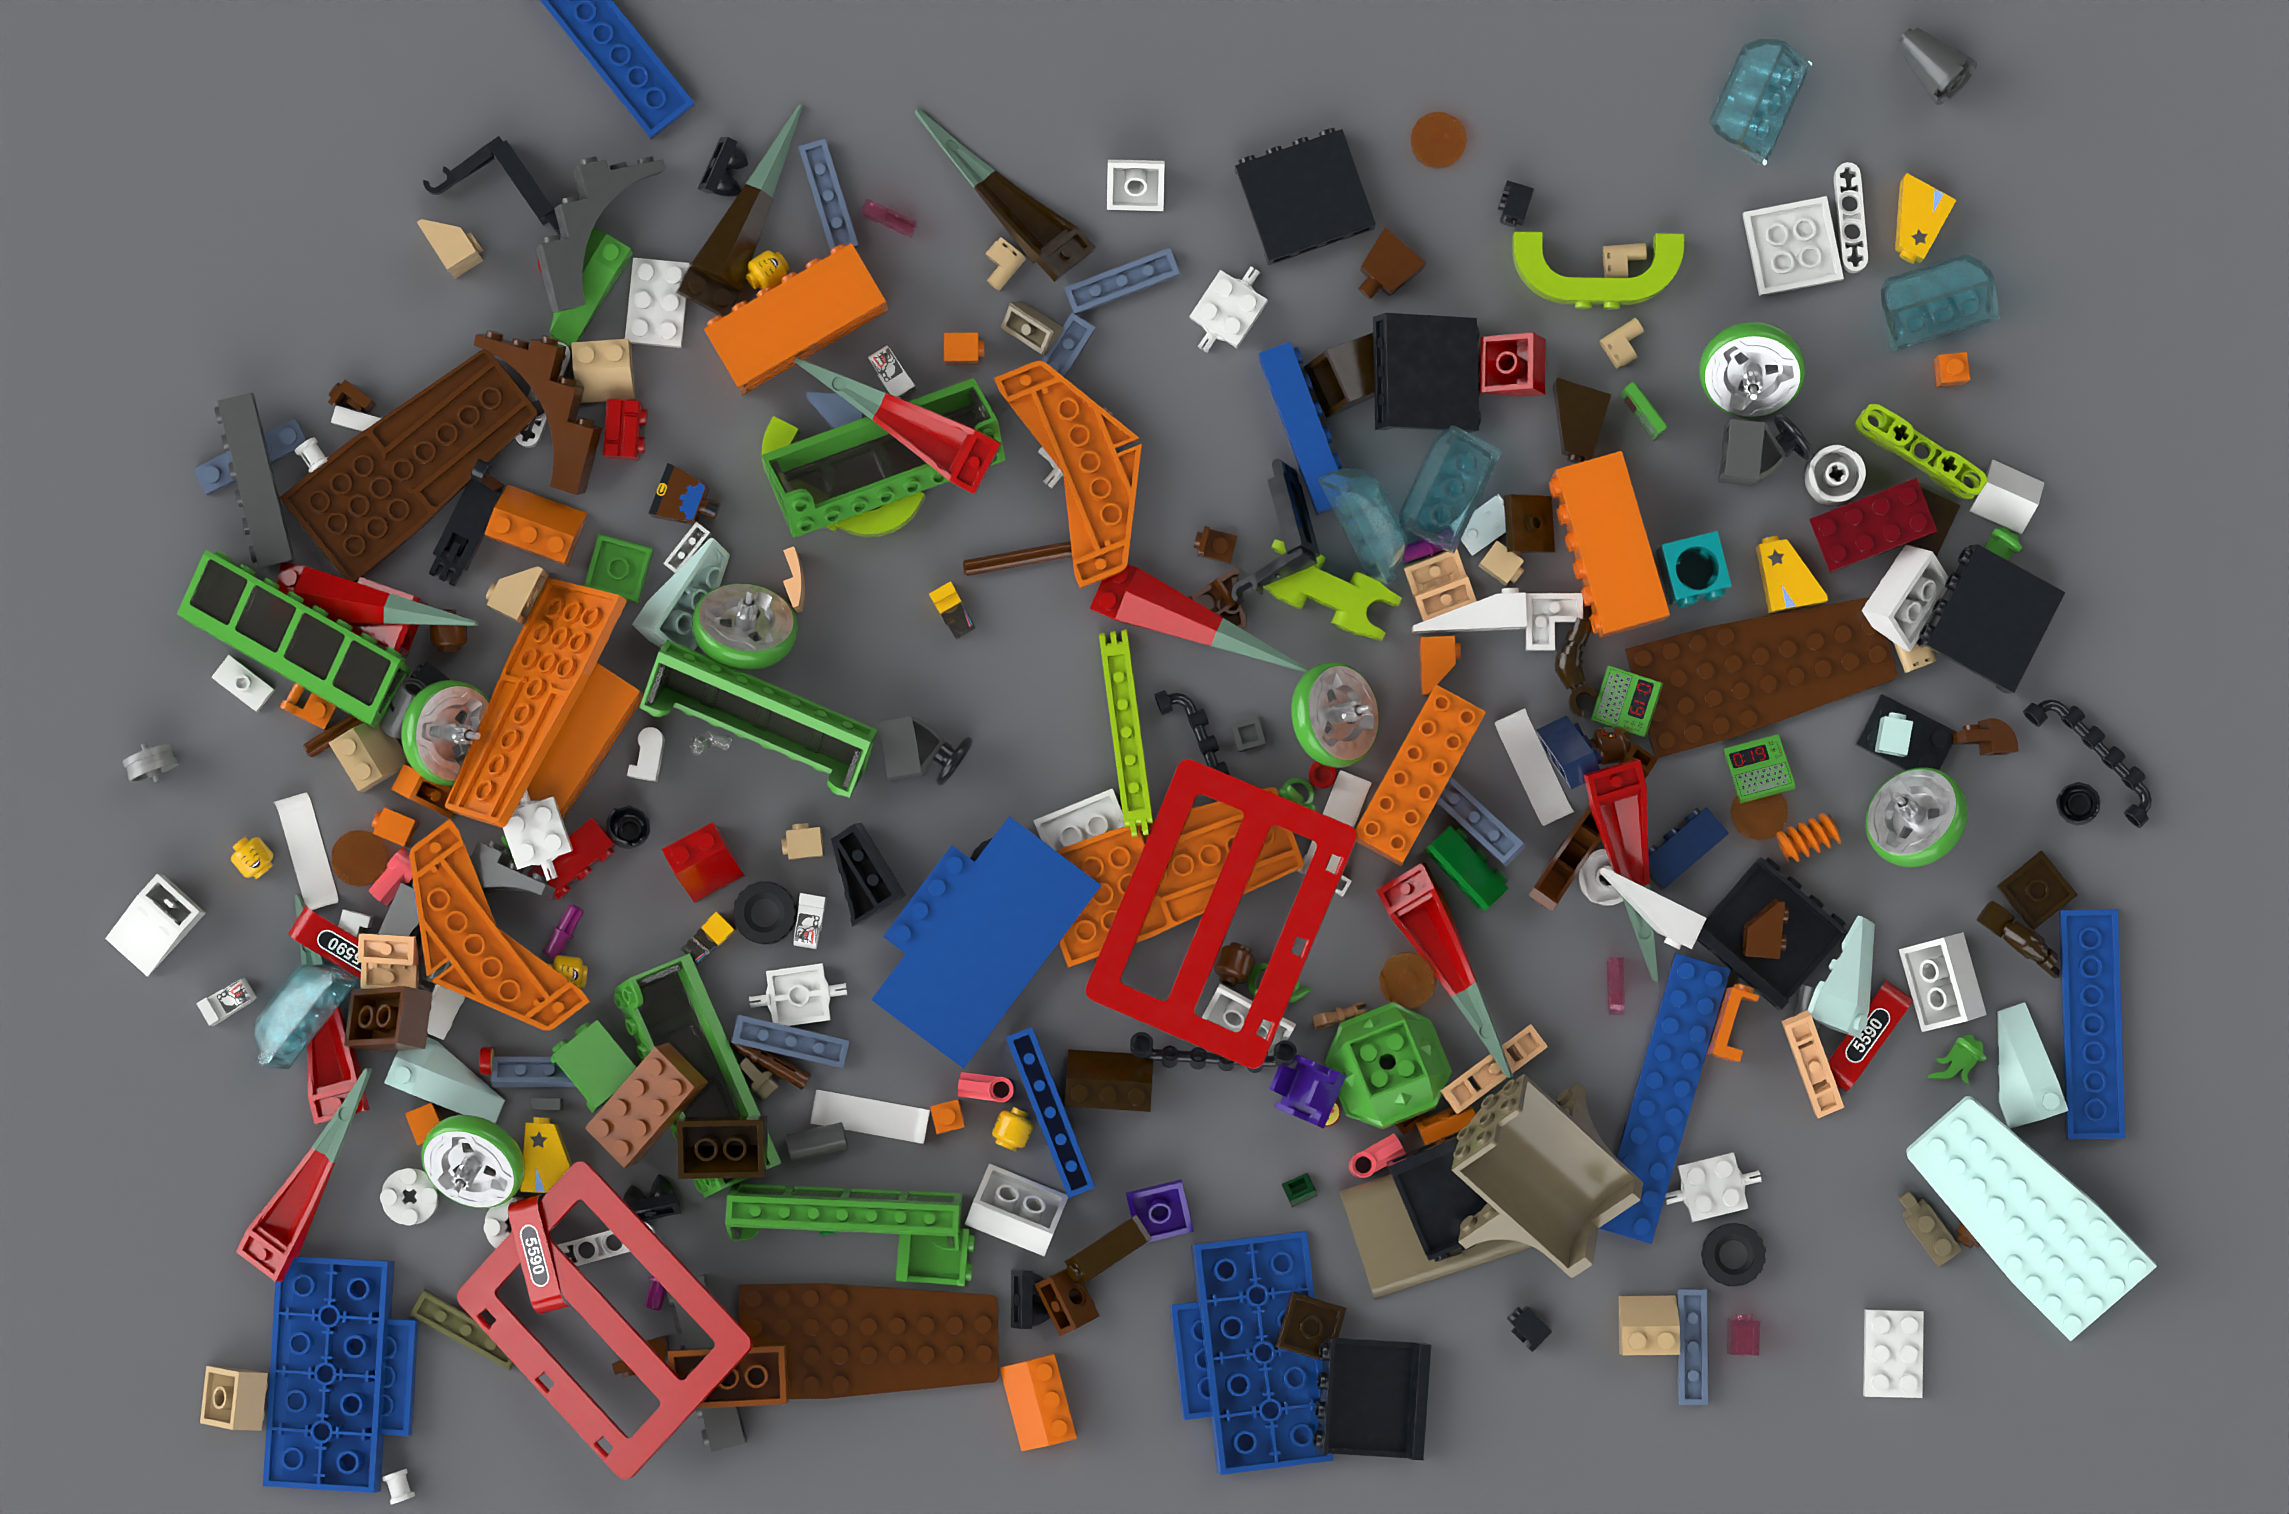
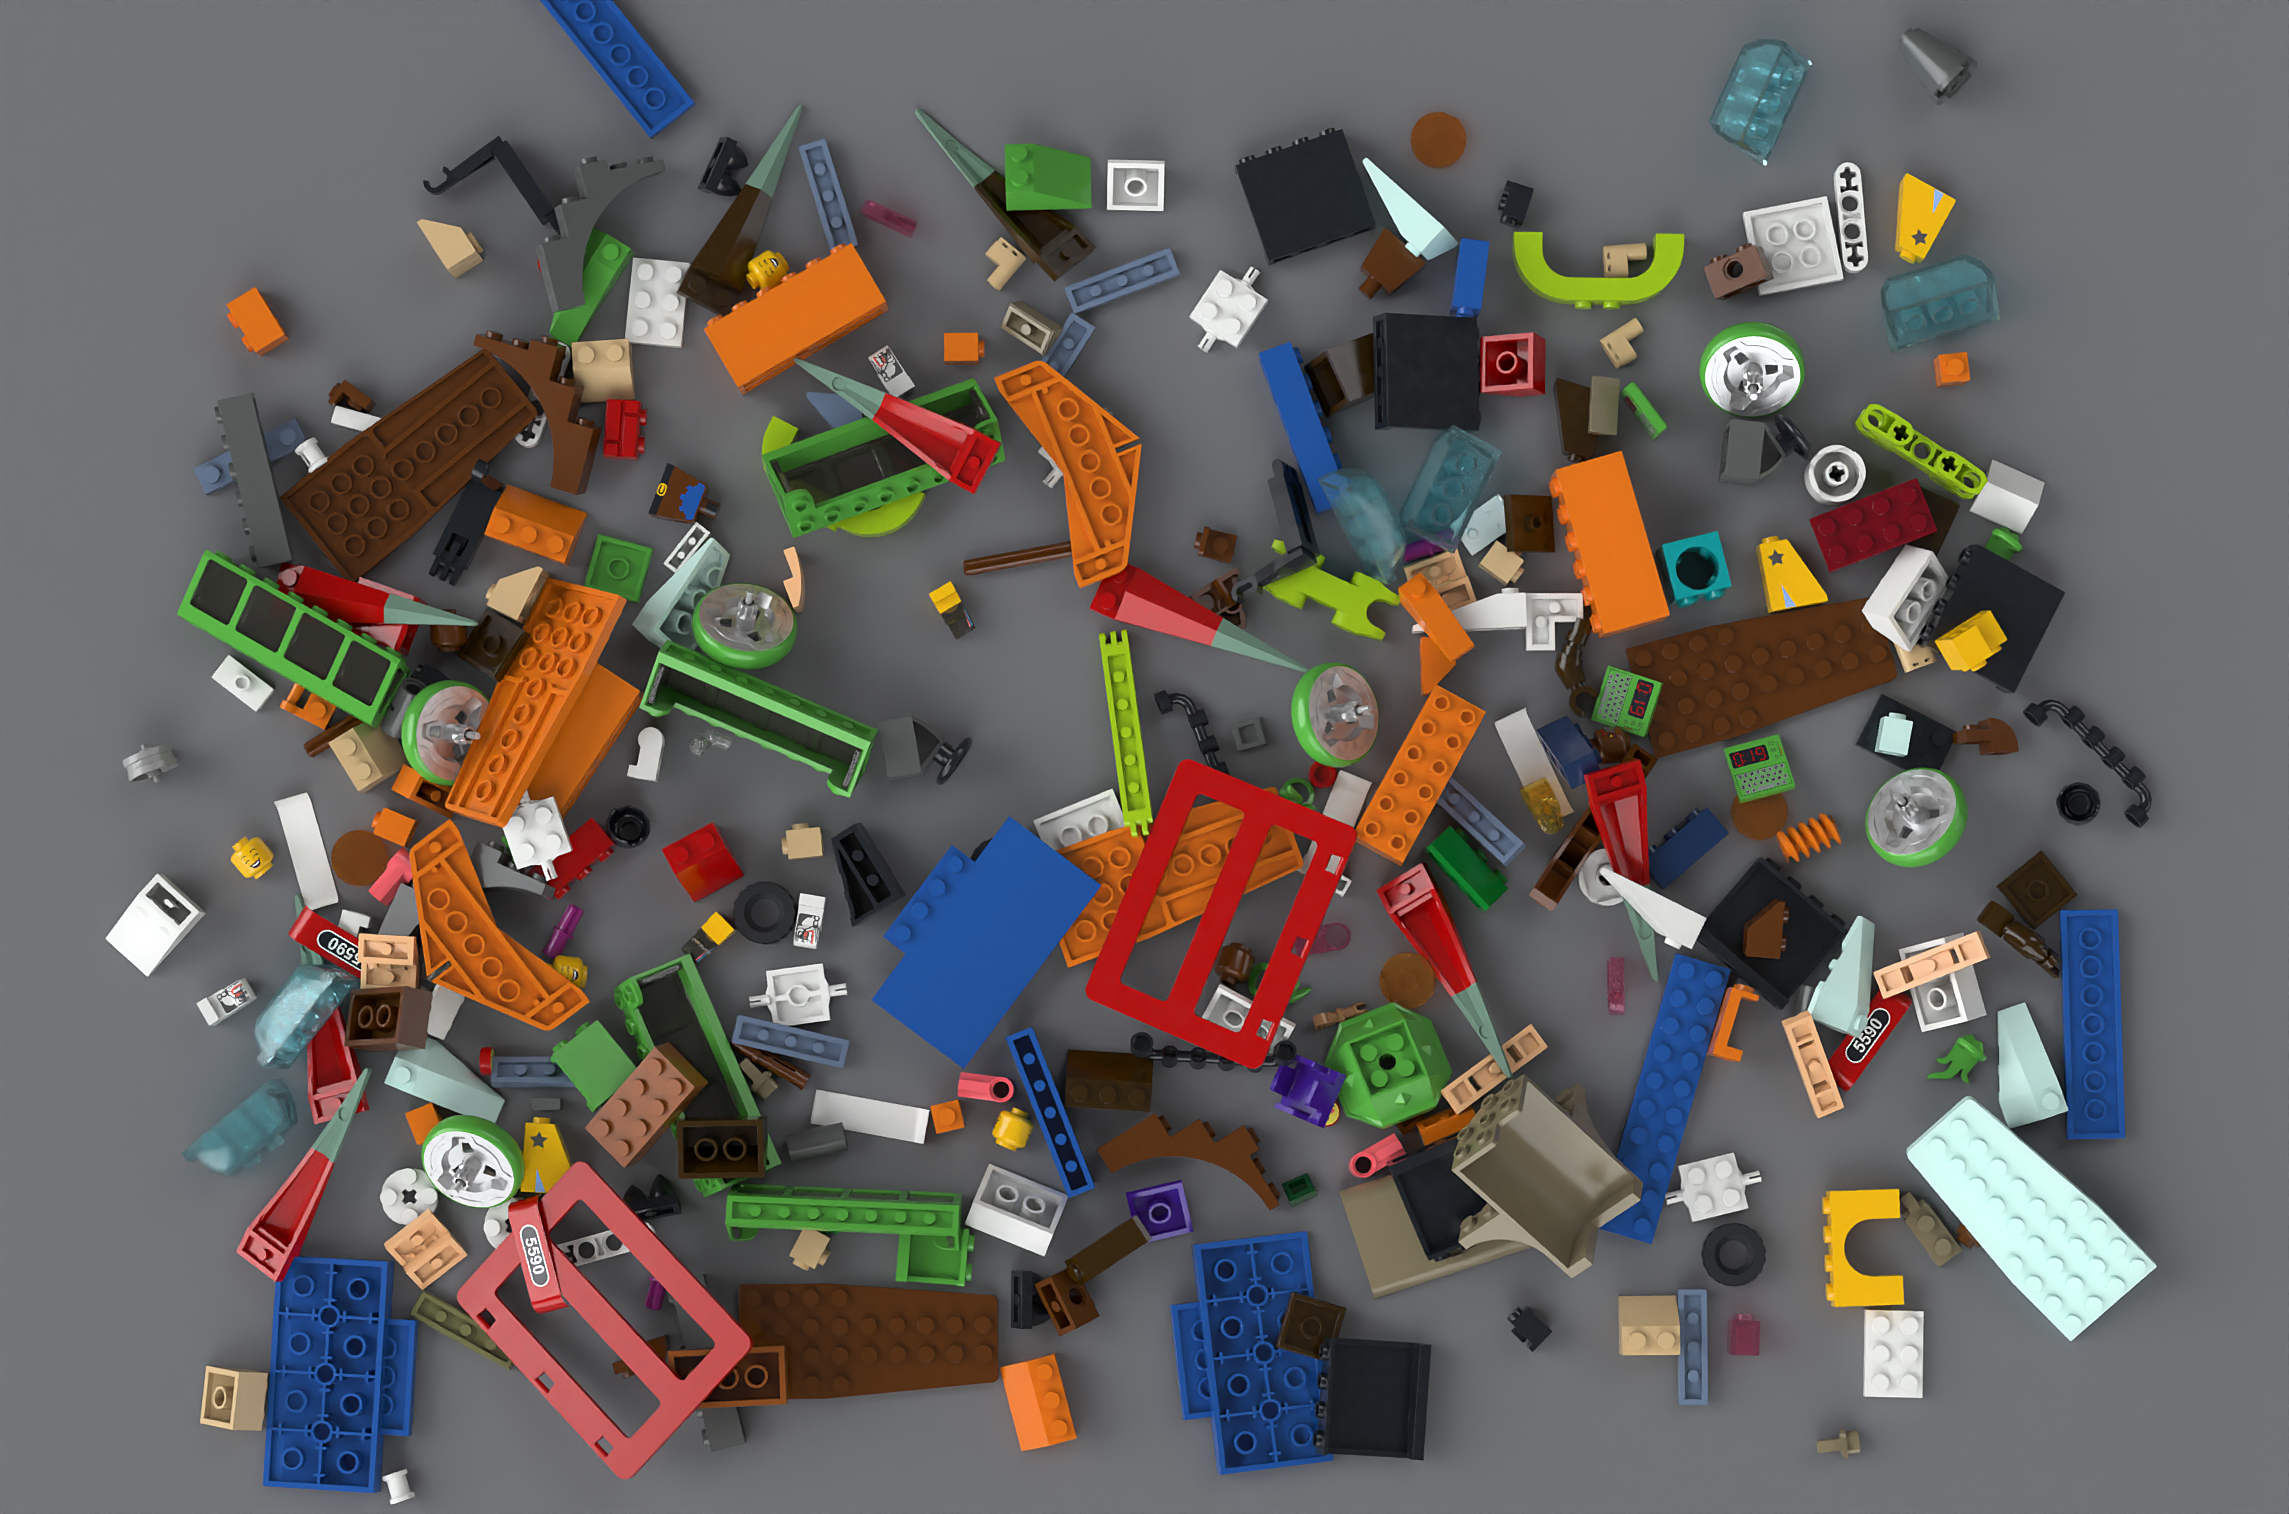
none -> clear light blue windscreen [181,1079,298,1177]
none -> orange brick [226,287,289,357]
none -> light nougat slope [384,1208,468,1290]
none -> dark brown plate [457,608,530,683]
none -> tan brick [789,1230,832,1271]
none -> bright green slope [1005,143,1092,211]
none -> reddish brown arch [1097,1113,1281,1210]
none -> clear pink piece [1295,922,1351,957]
none -> light aqua wedge [1362,157,1458,260]
none -> orange slope [1398,572,1475,663]
none -> blue brick [1449,238,1490,318]
none -> clear yellow piece [1519,777,1564,834]
none -> dark tan slope [1588,375,1620,436]
none -> reddish brown brick [1703,243,1774,301]
none -> dark tan piece [1816,1428,1860,1459]
none -> yellow arch [1822,1188,1904,1307]
none -> light nougat hinge [1873,931,1990,999]
none -> yellow brick [1935,610,2007,672]

